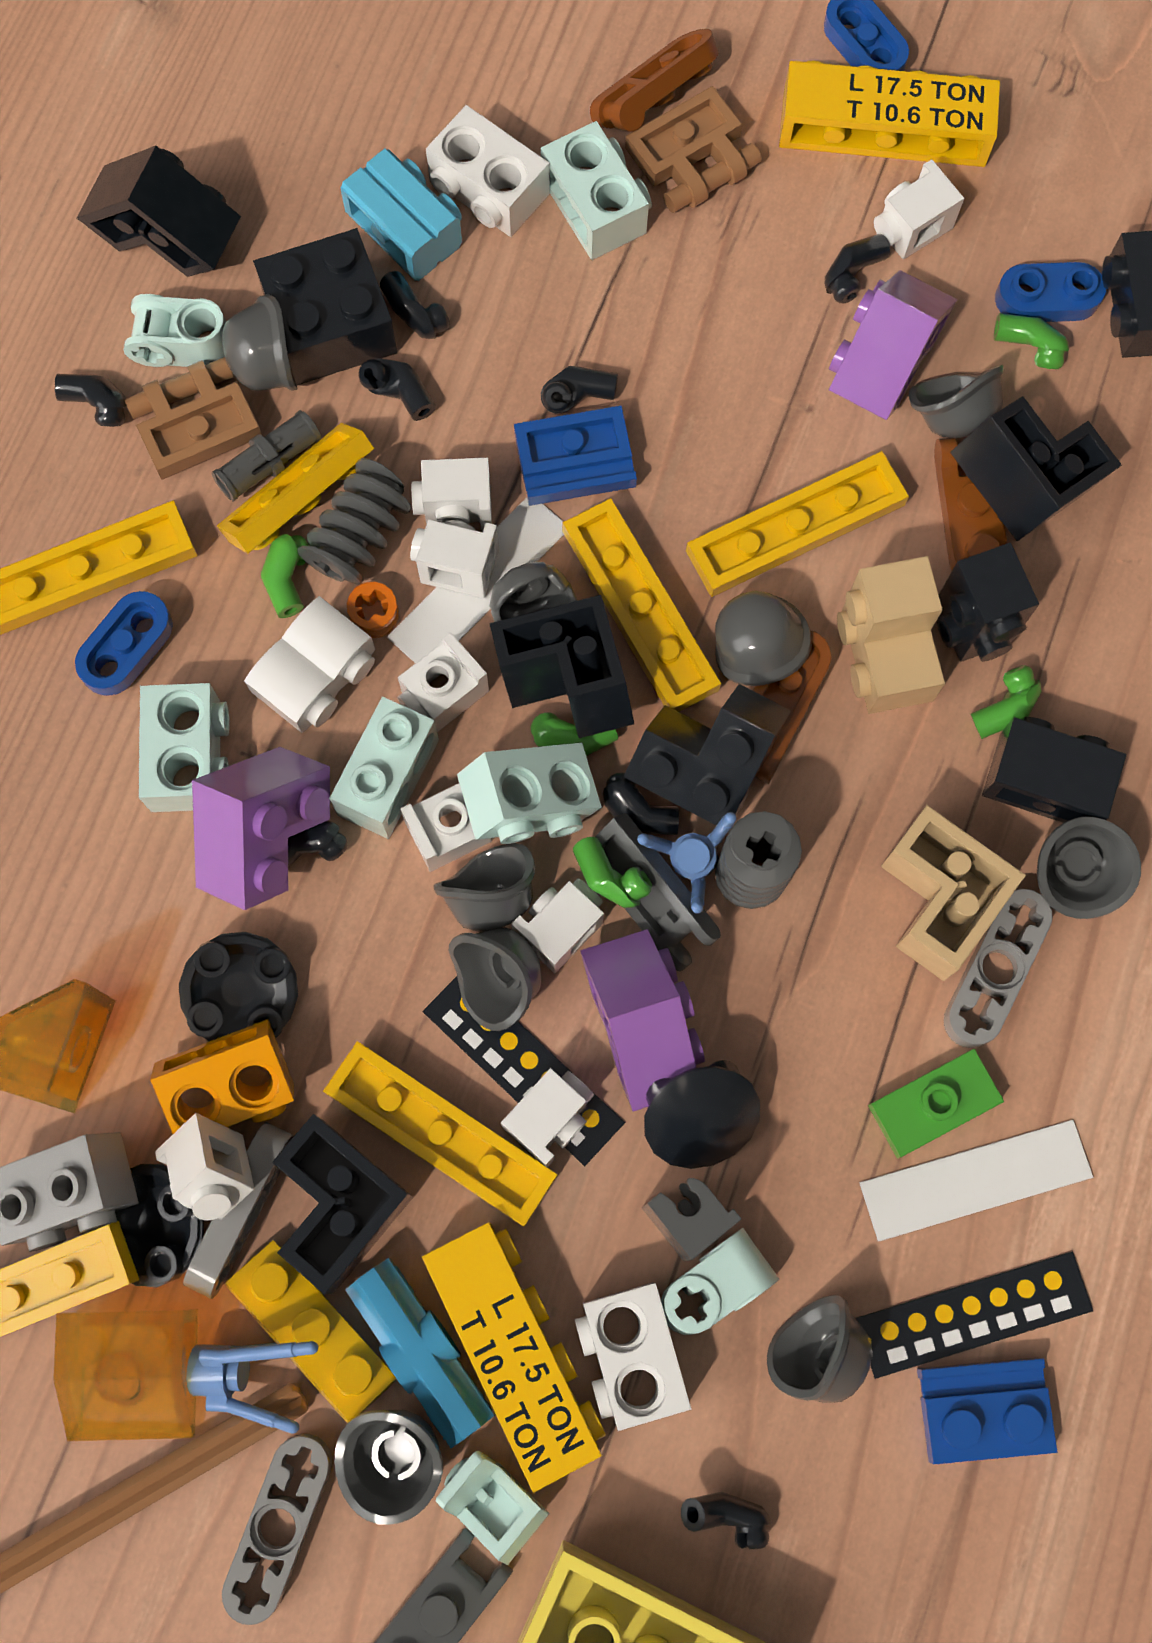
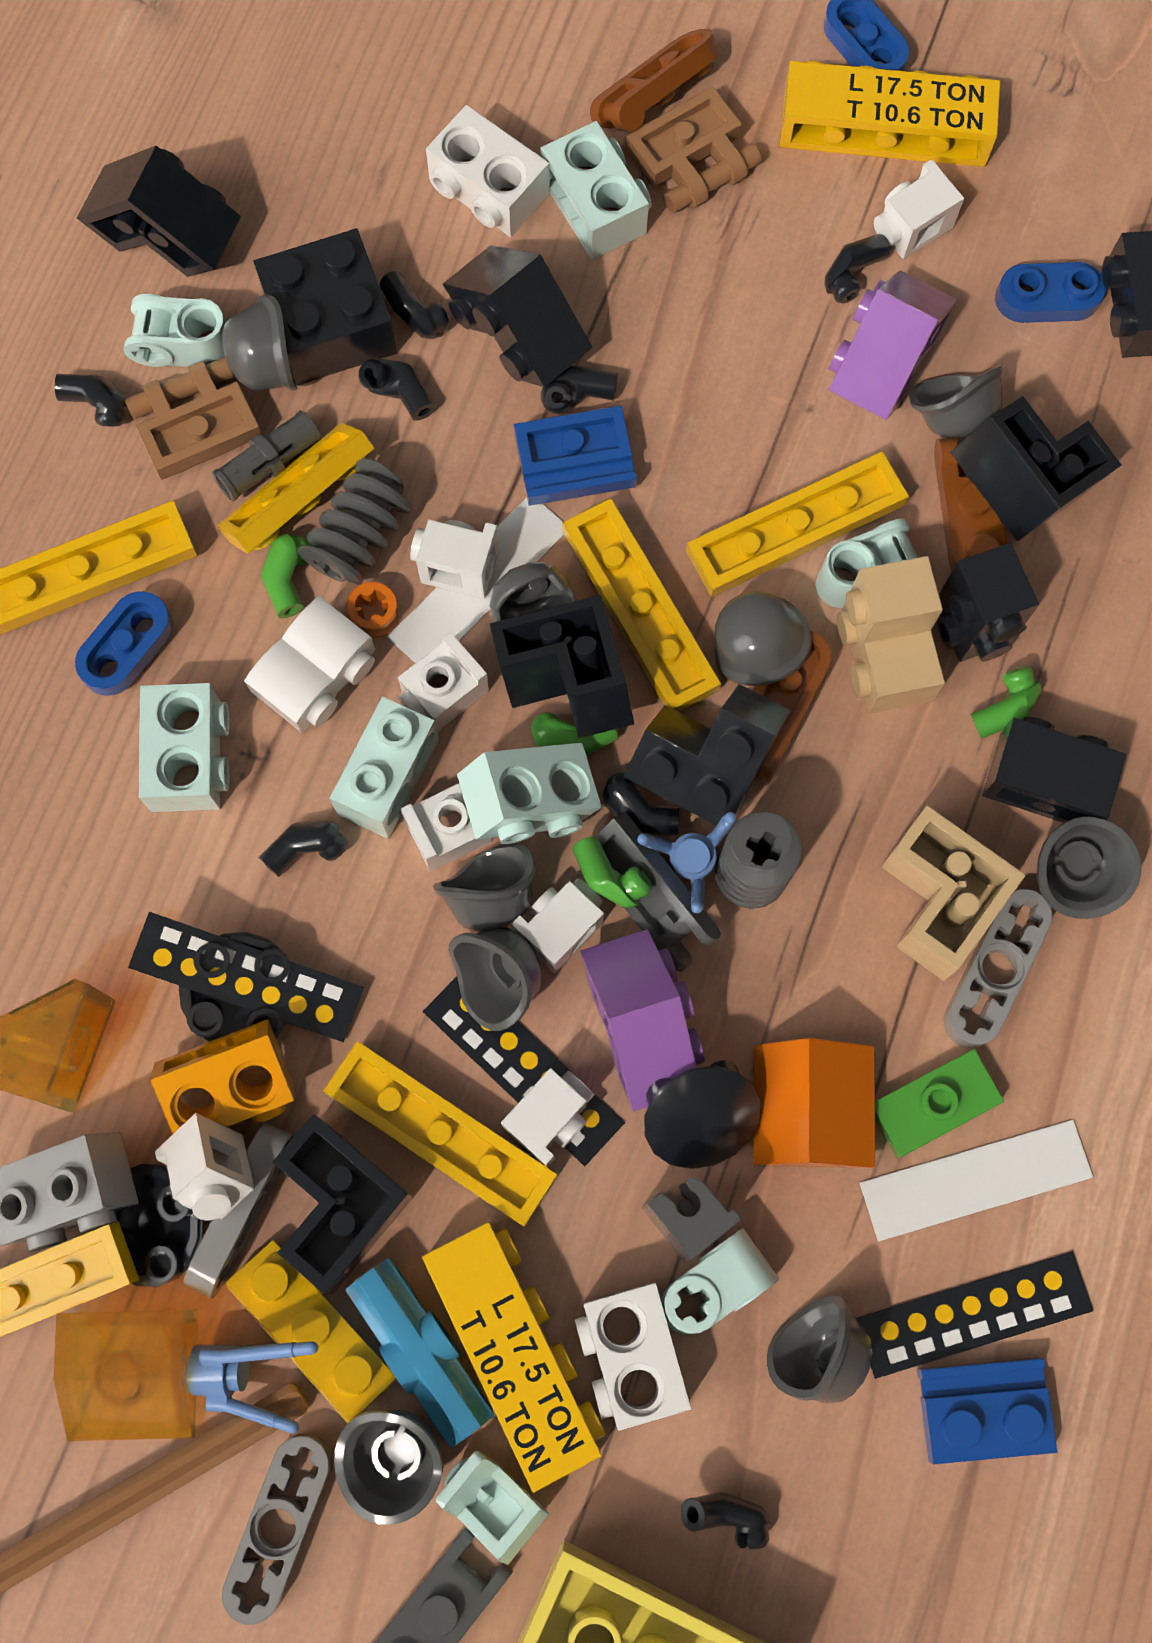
medium lavender brick [192,747,330,910] -> none
medium azure brick [340,148,462,281] -> none
white brick [411,458,492,532] -> none
bright green arm [994,313,1069,369] -> none
none -> black sticker [128,911,364,1043]
none -> black brick [443,245,593,387]
none -> orange slope [753,1038,876,1169]
none -> light aqua piece [815,519,919,608]

